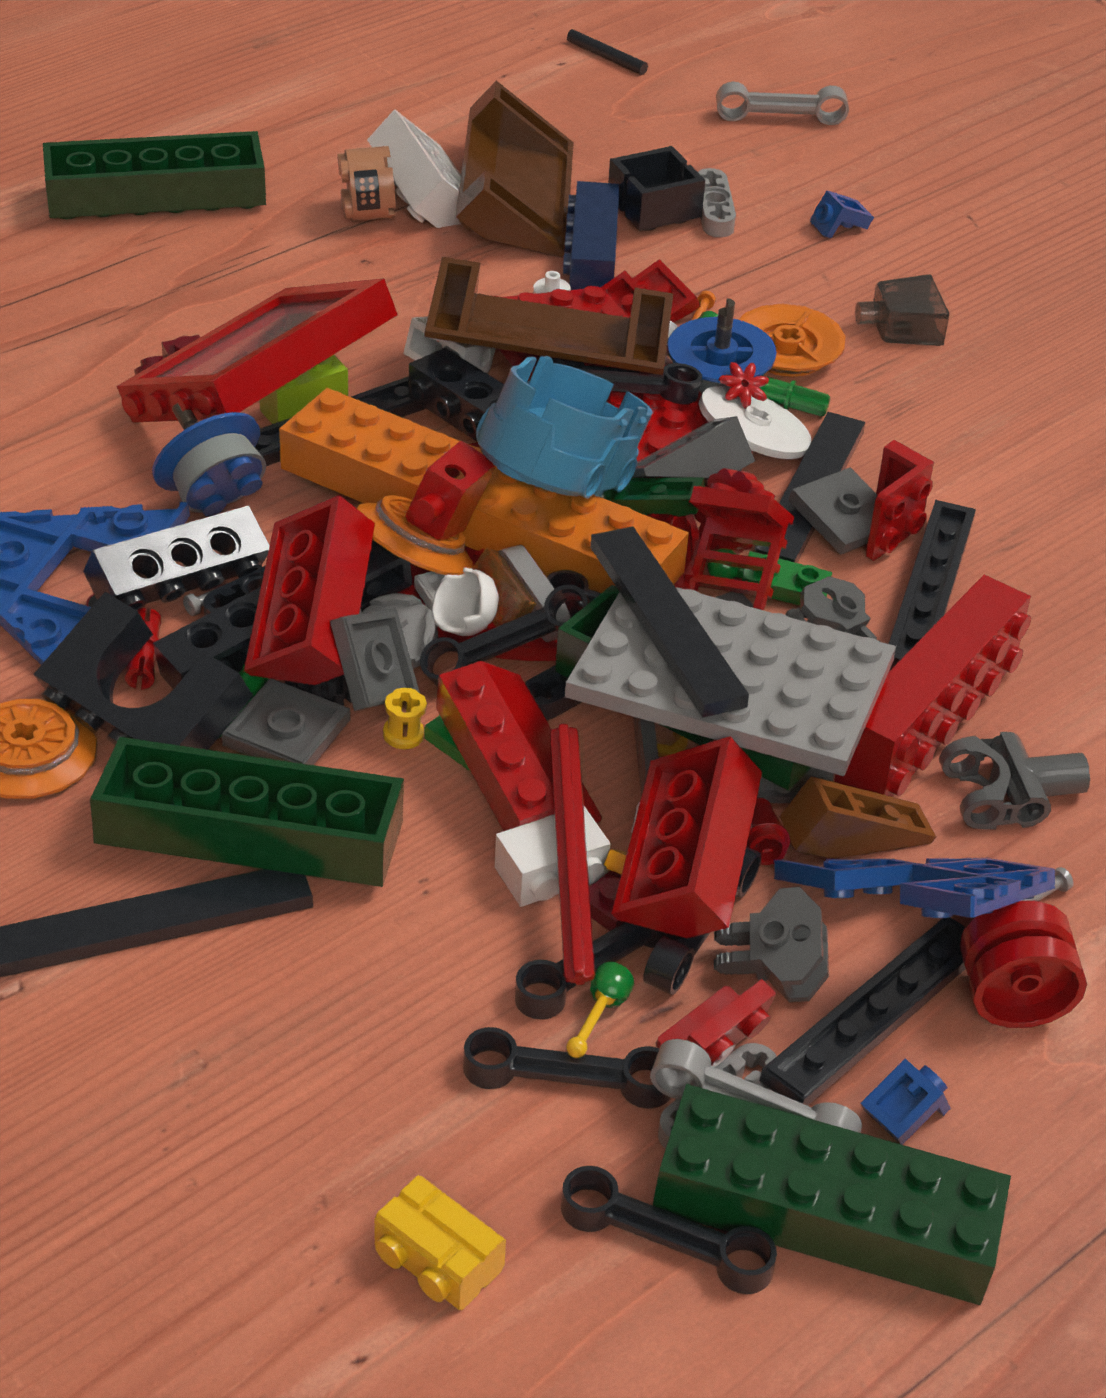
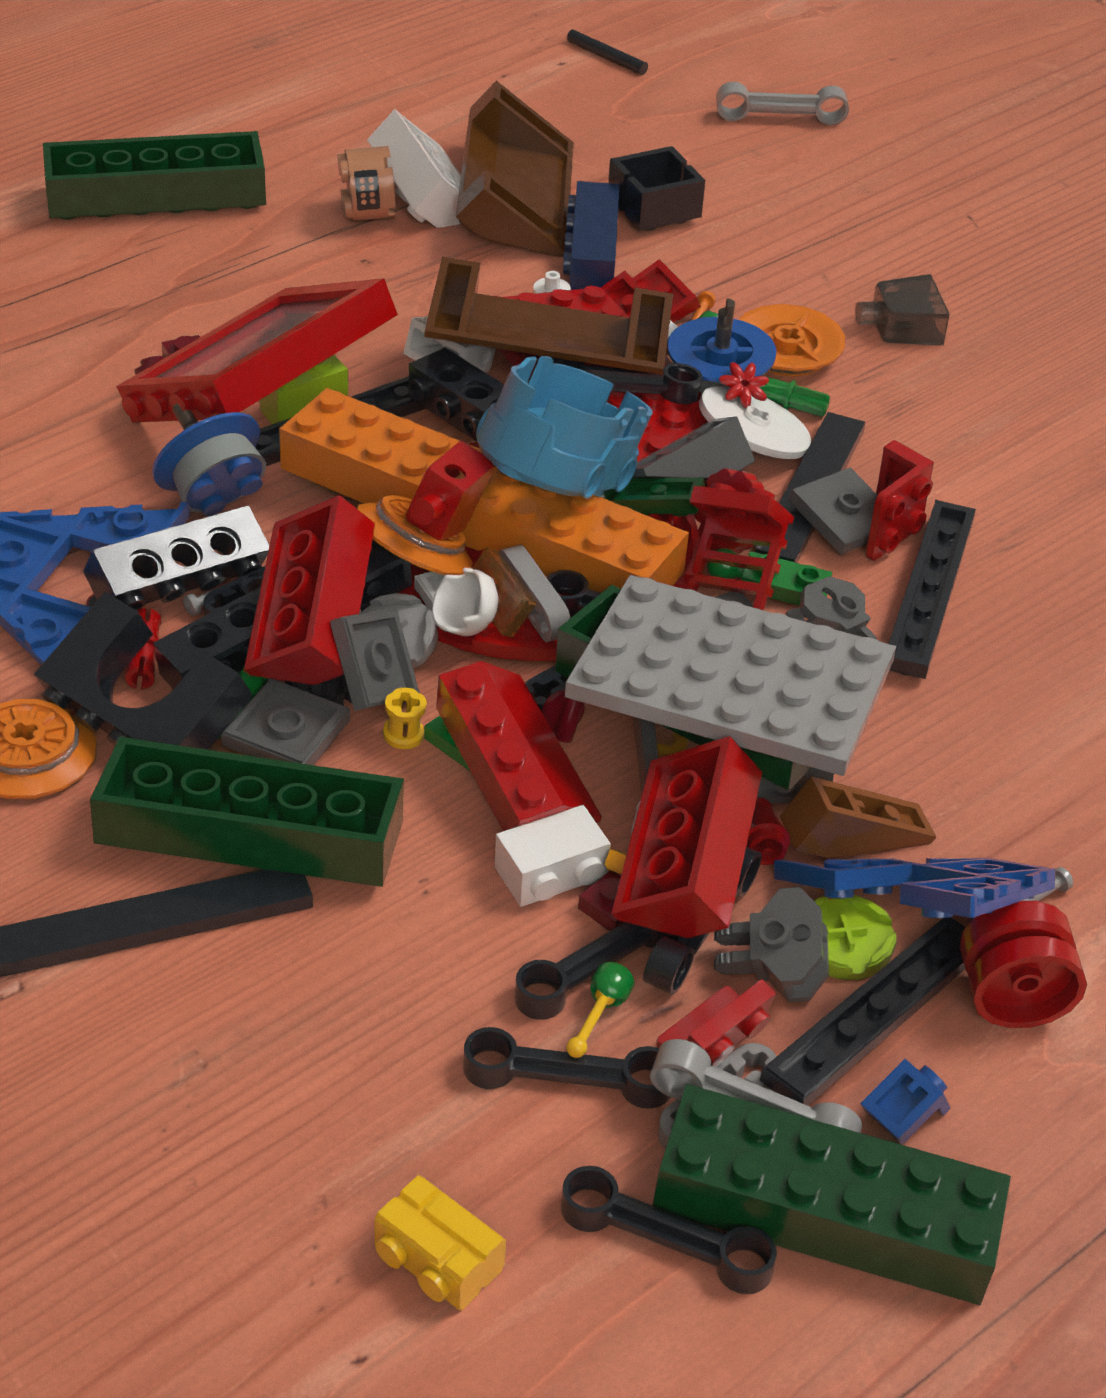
black piece [420,585,591,687] -> none
red axle [550,723,595,986] -> none
black tile [590,526,749,718] -> none
light grey beam [698,168,736,237] -> none
blue bracket [810,190,874,238] -> none
red brick [834,574,1031,797] -> none
dark grey connector [939,732,1090,829] -> none
none -> dark red plate [541,690,585,743]
none -> lime tile [814,895,897,980]

